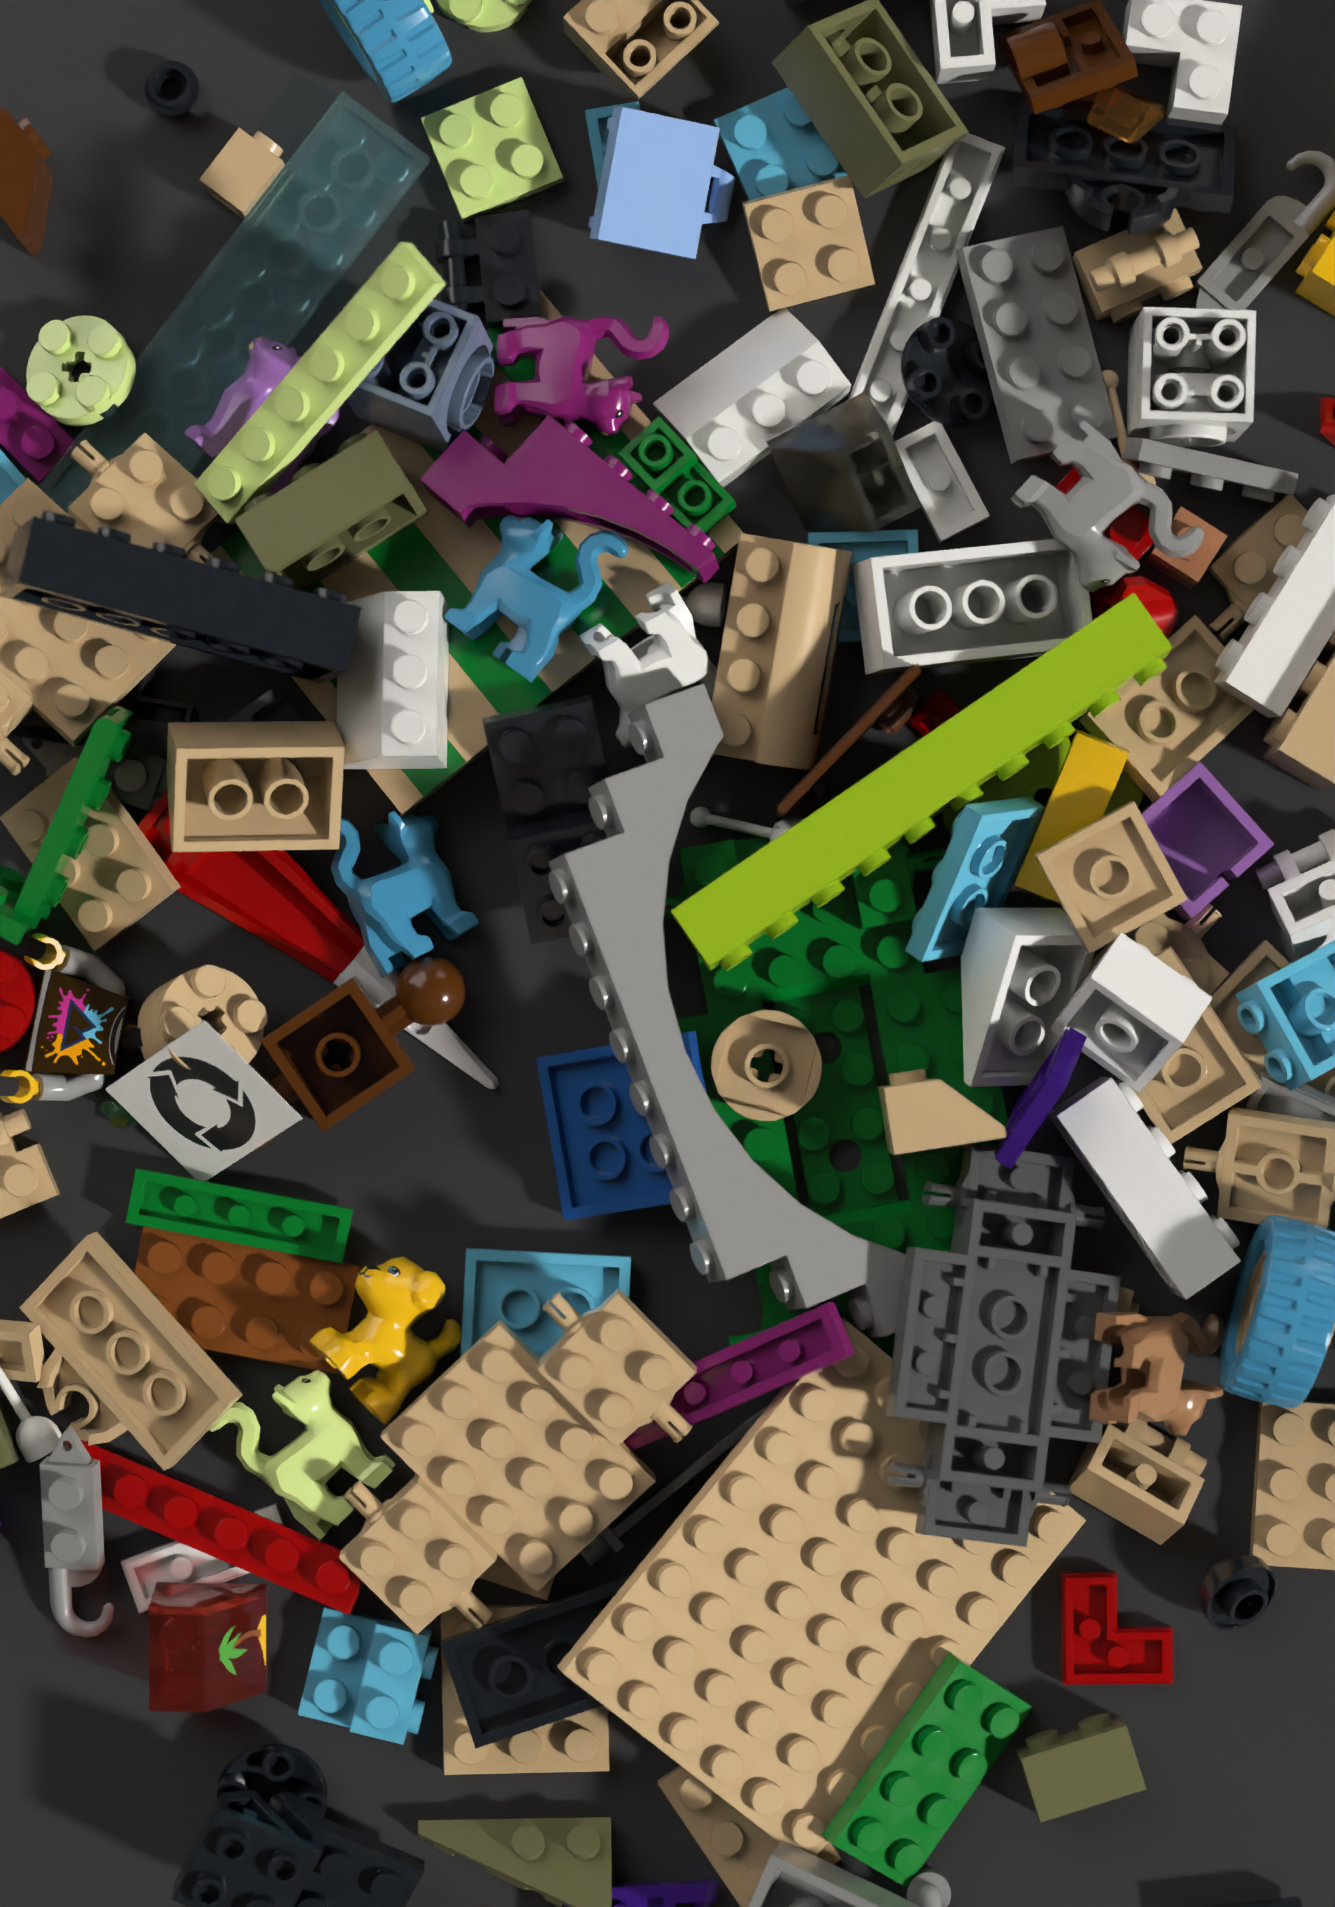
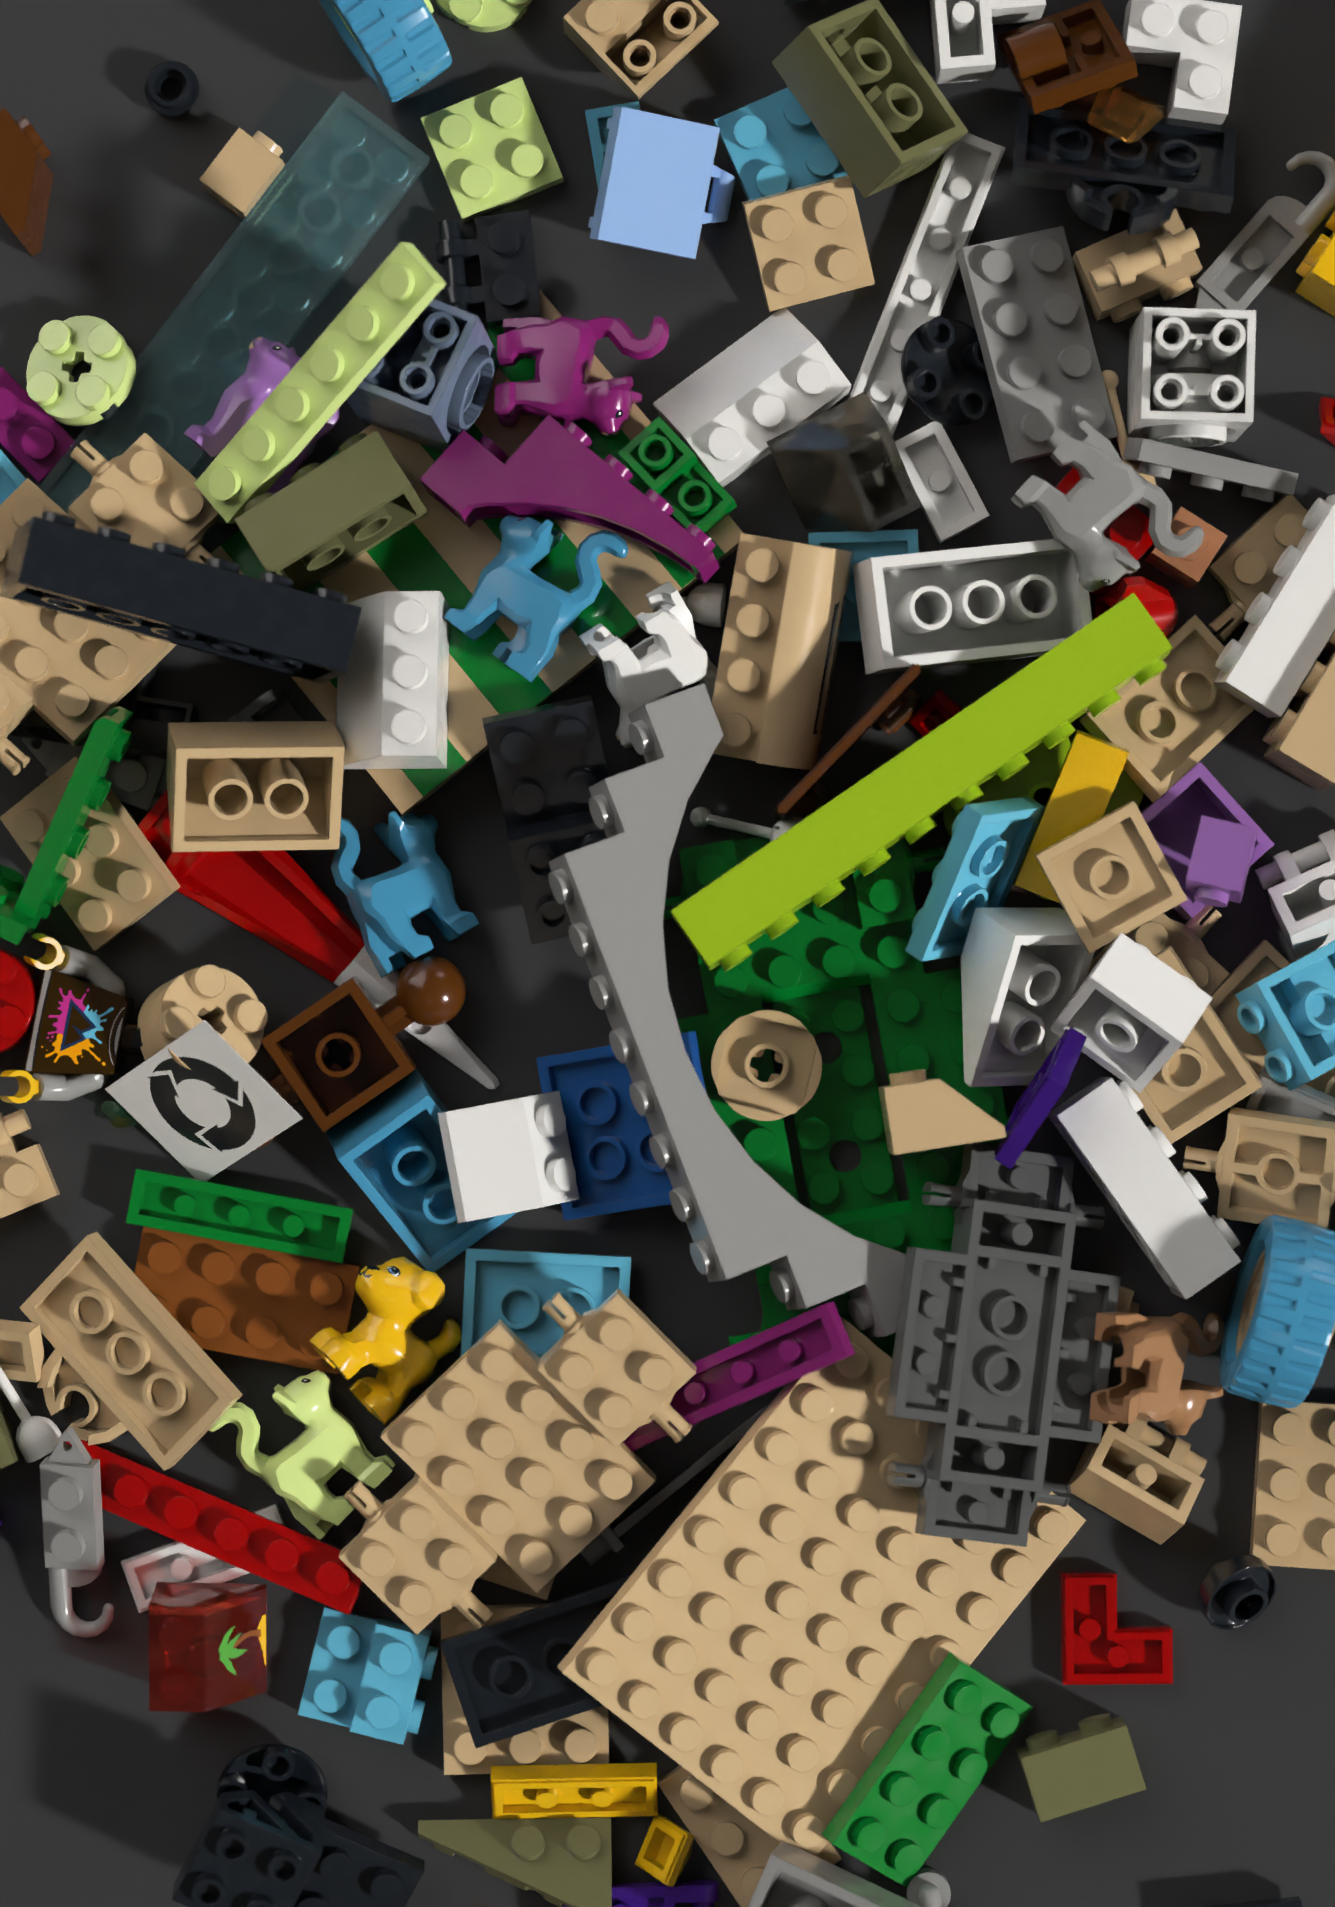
none -> dark azure slope [326,1069,517,1272]
none -> white slope [437,1091,580,1223]
none -> yellow tile [491,1763,658,1819]
none -> yellow slope [635,1814,694,1887]
none -> medium lavender brick [1186,815,1257,907]

